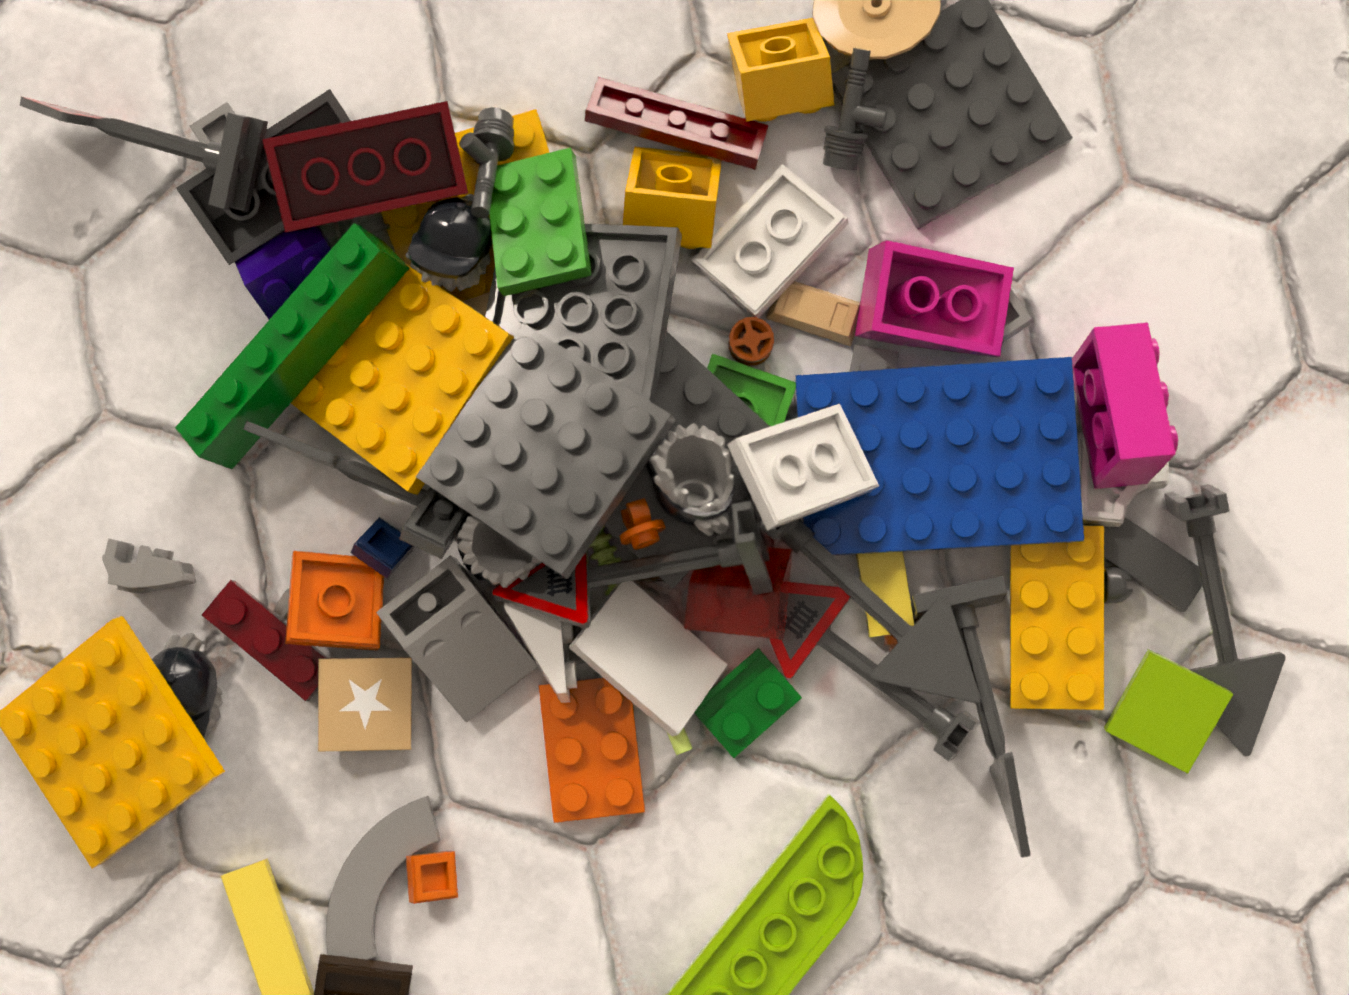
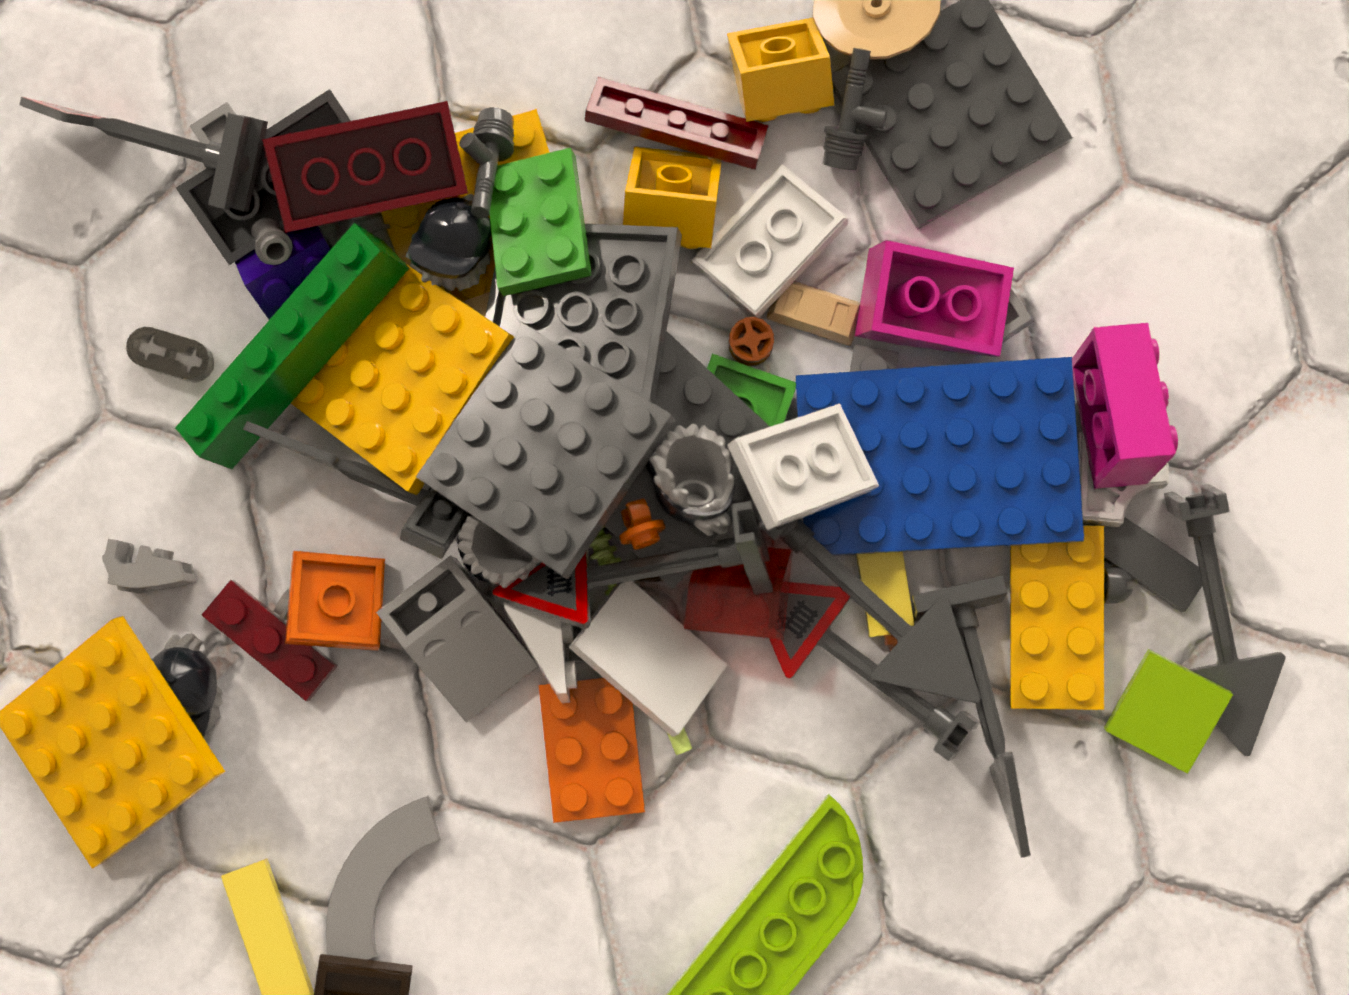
tan tile [318,657,412,752] -> none
dark blue tile [350,517,414,579] -> none
orange tile [406,851,458,904] -> none
green plate [694,648,802,758] -> none
none -> clear smoke beam [126,327,214,383]
none -> light grey pin [251,218,292,265]

